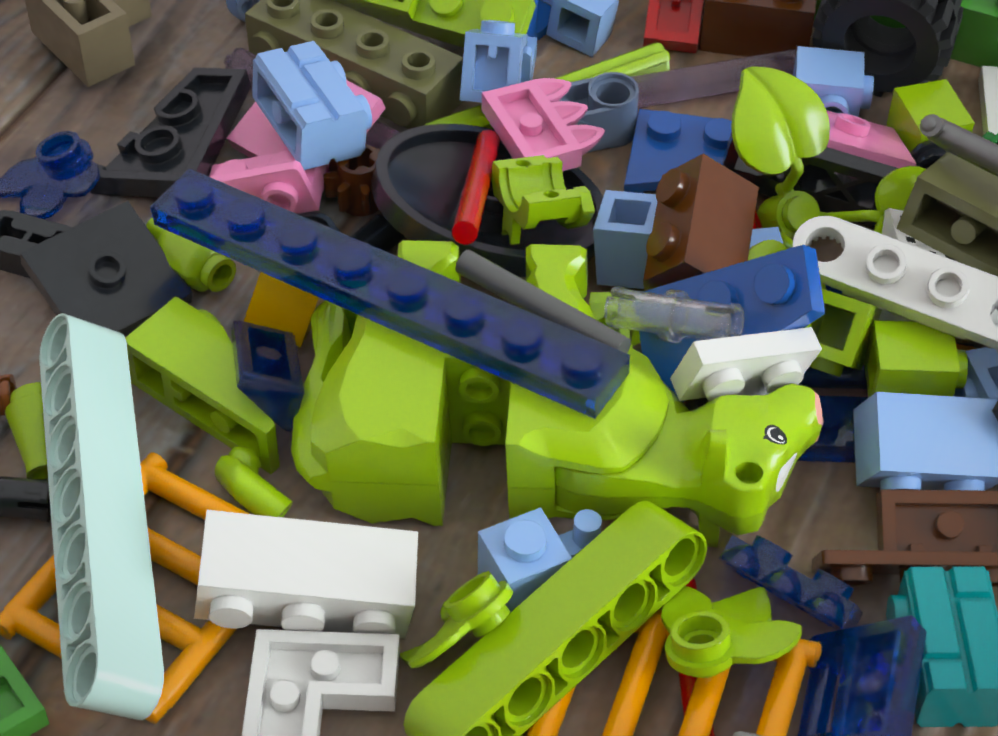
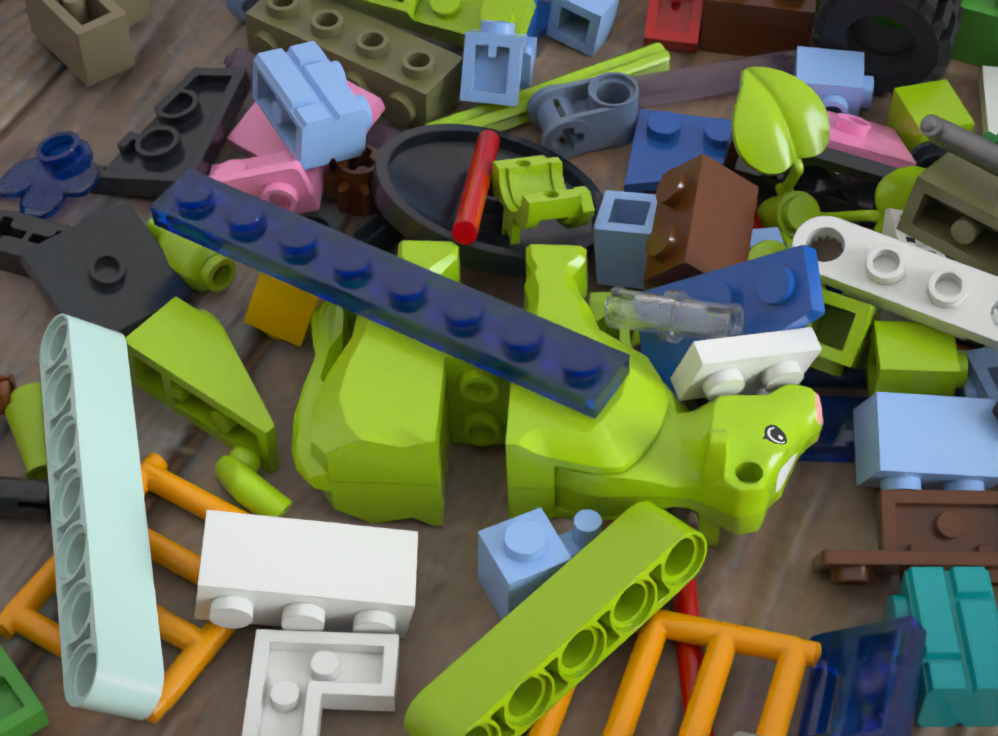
slope [231,320,304,432] -> none
lime plate [400,571,513,668] -> none
dark grey bar [456,250,631,363] -> none
bright pink plate [481,78,605,171] -> none
lime plate [661,586,802,678] -> none
clear blue plate [718,535,863,638] -> none

